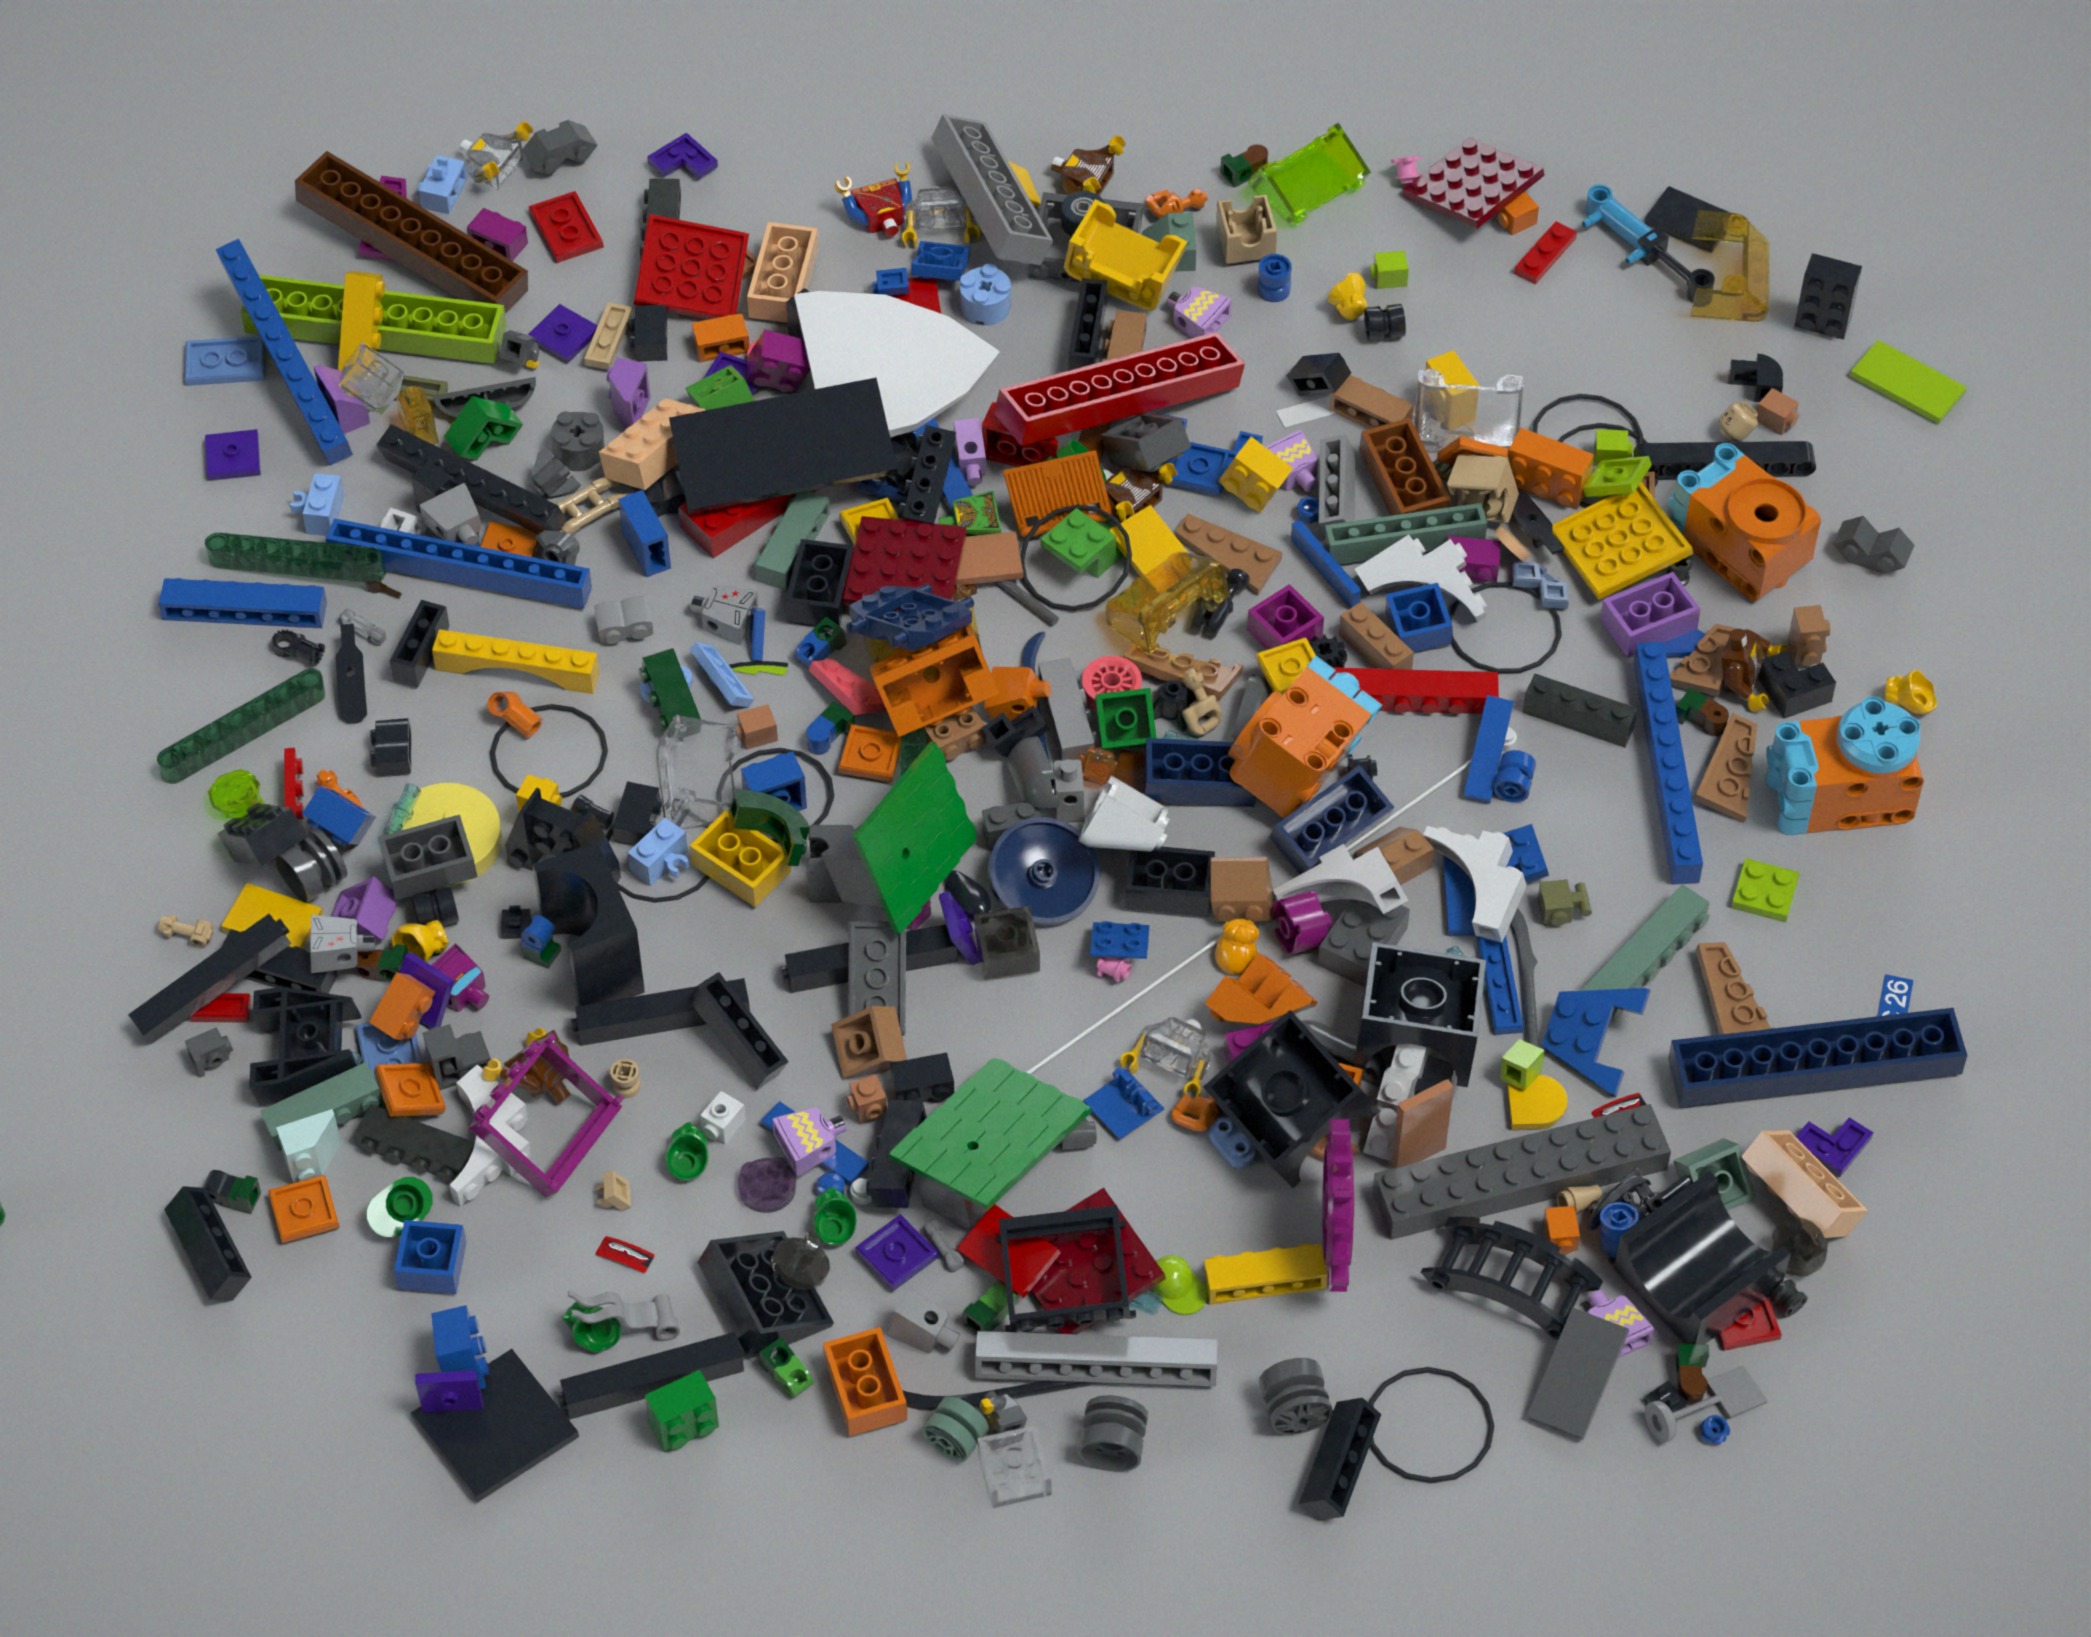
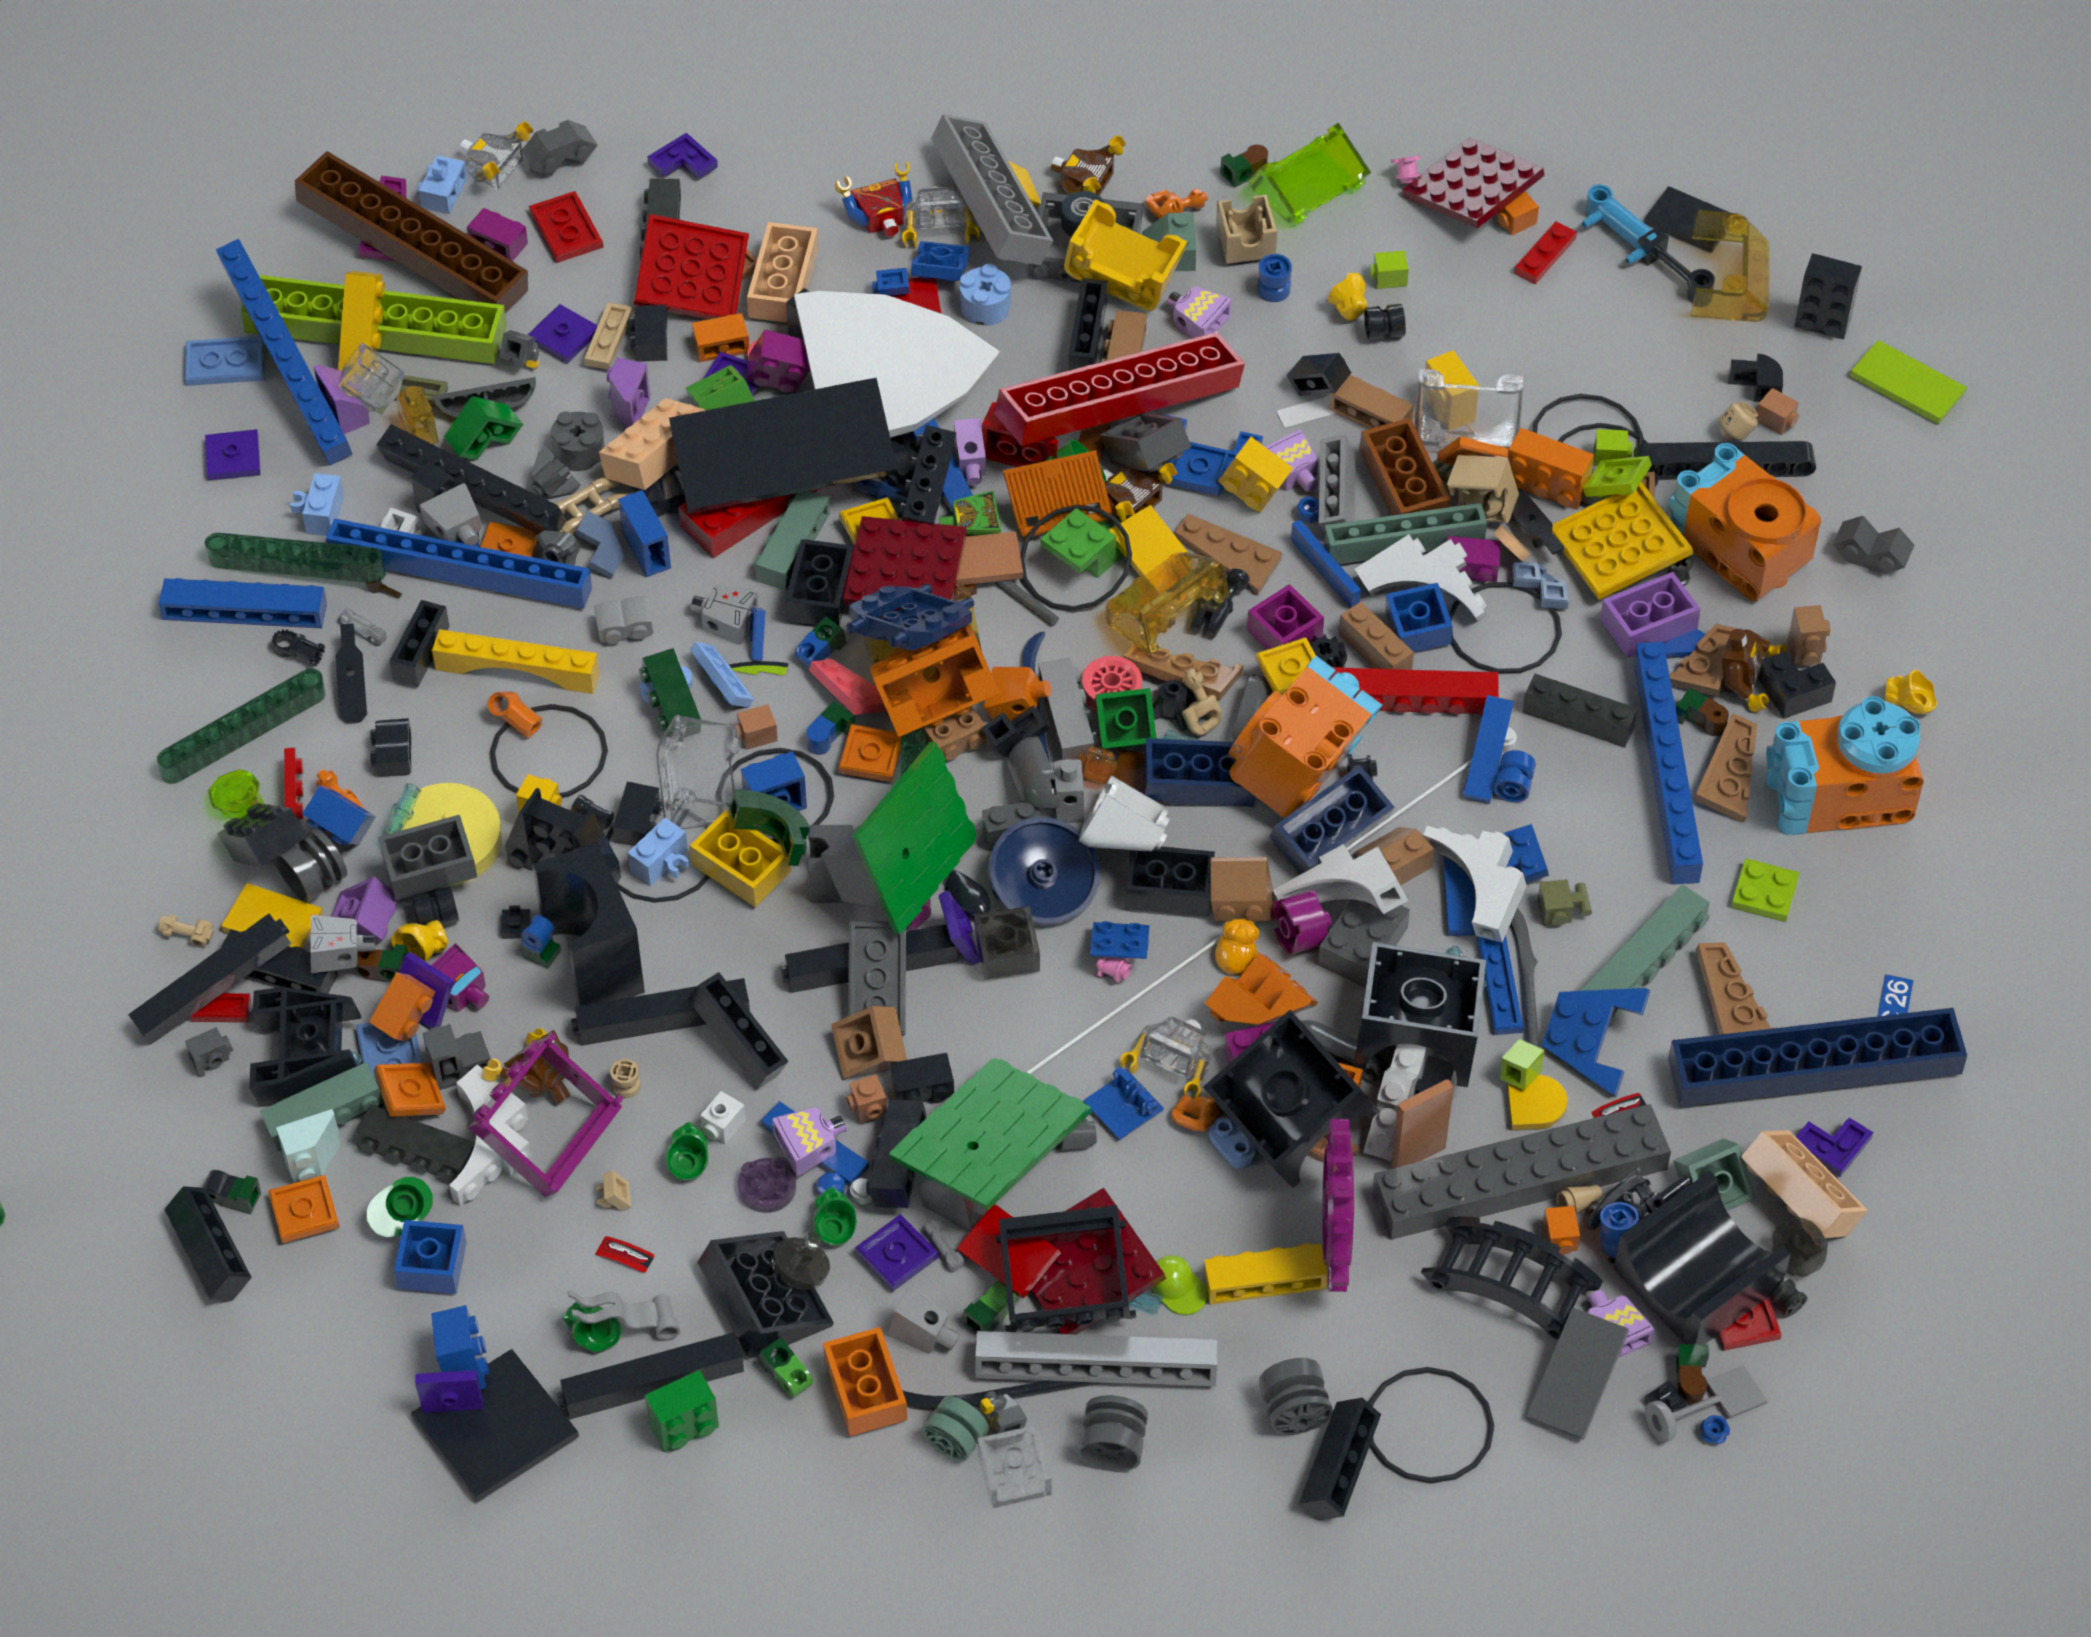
none -> sand blue tile [575,510,624,579]

